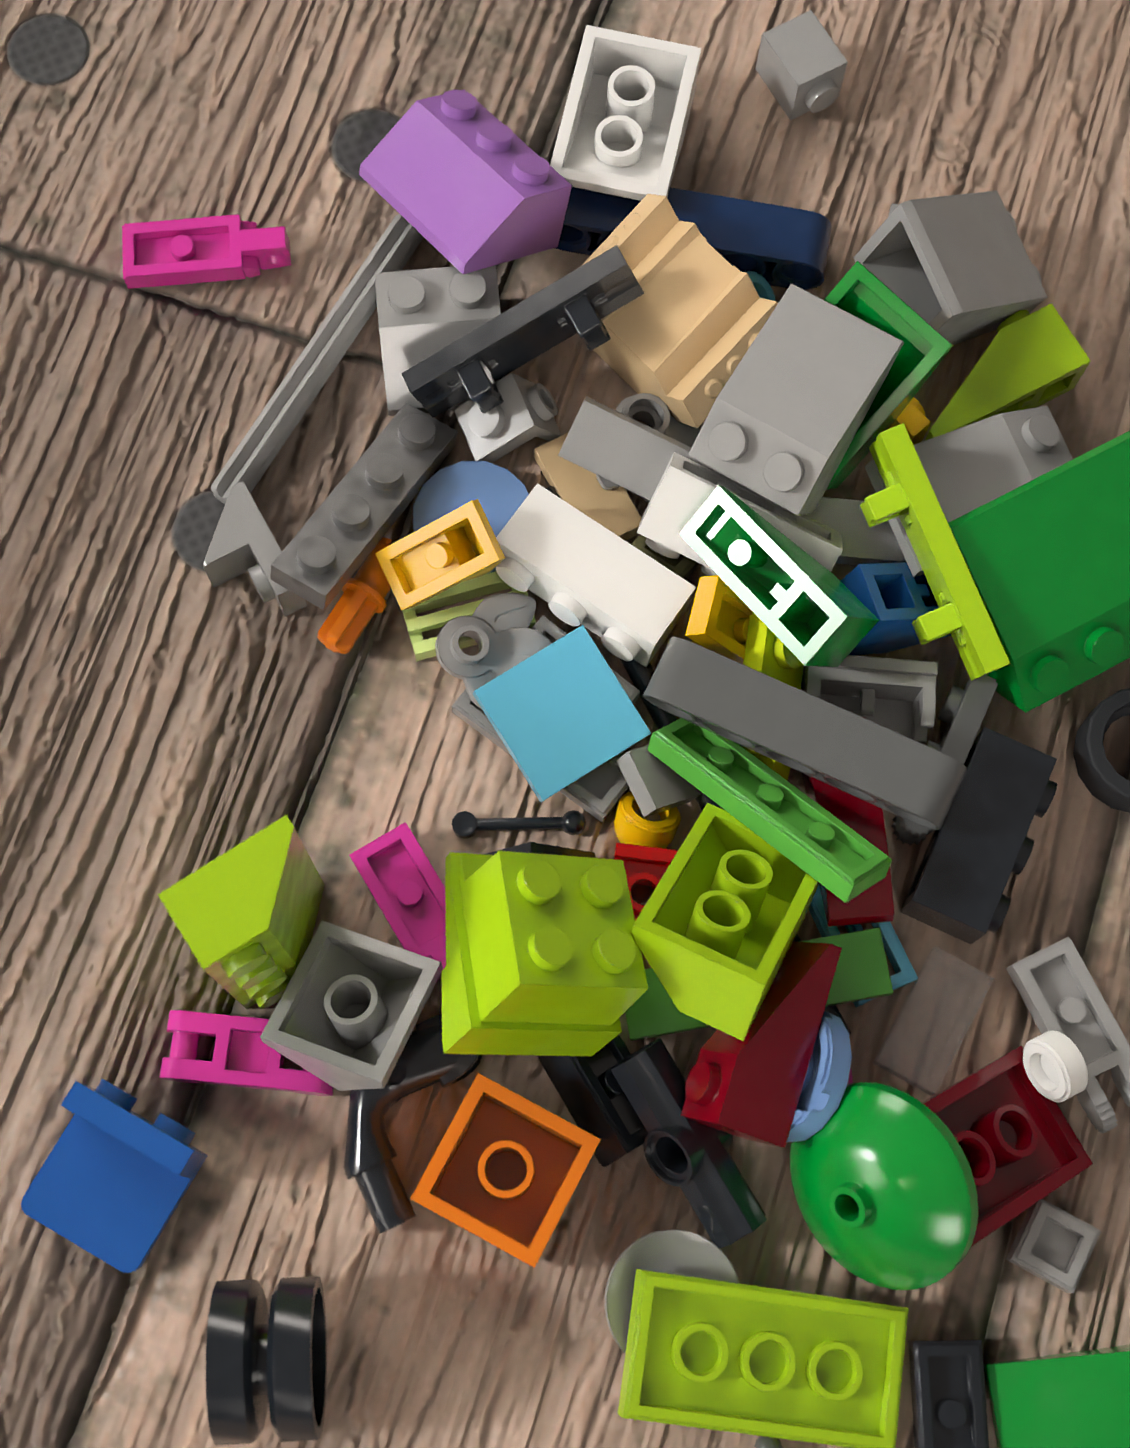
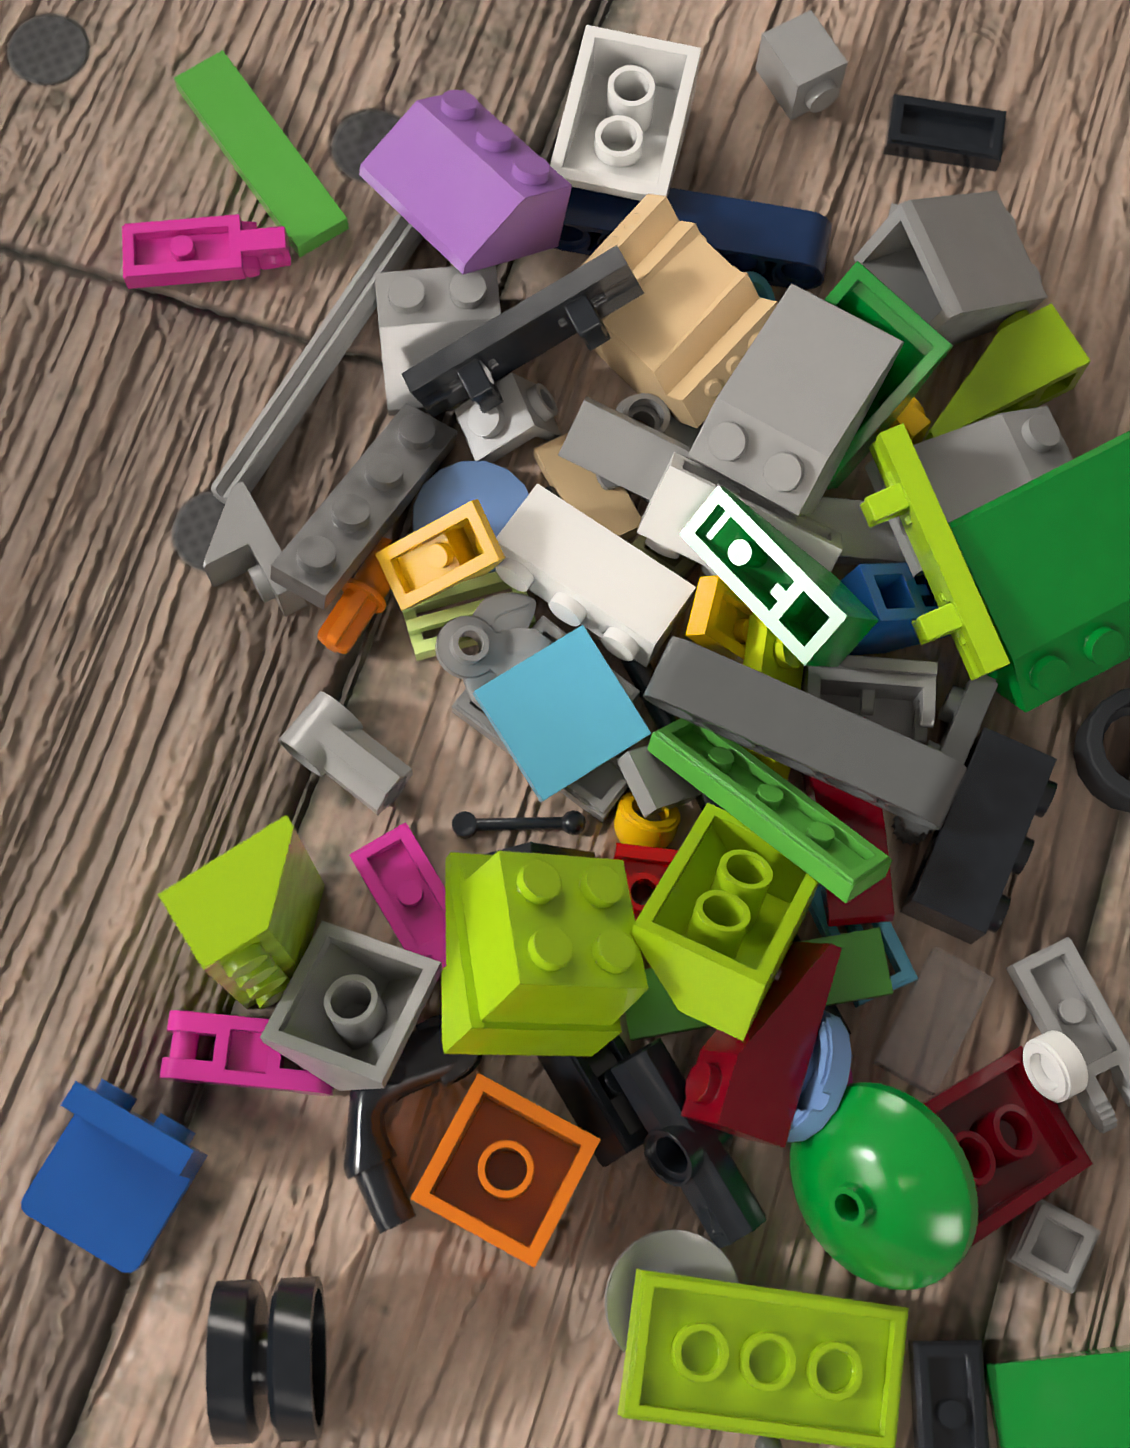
none -> bright green tile [174,50,349,257]
none -> light grey piece [278,691,413,815]
none -> black tile [883,94,1007,172]

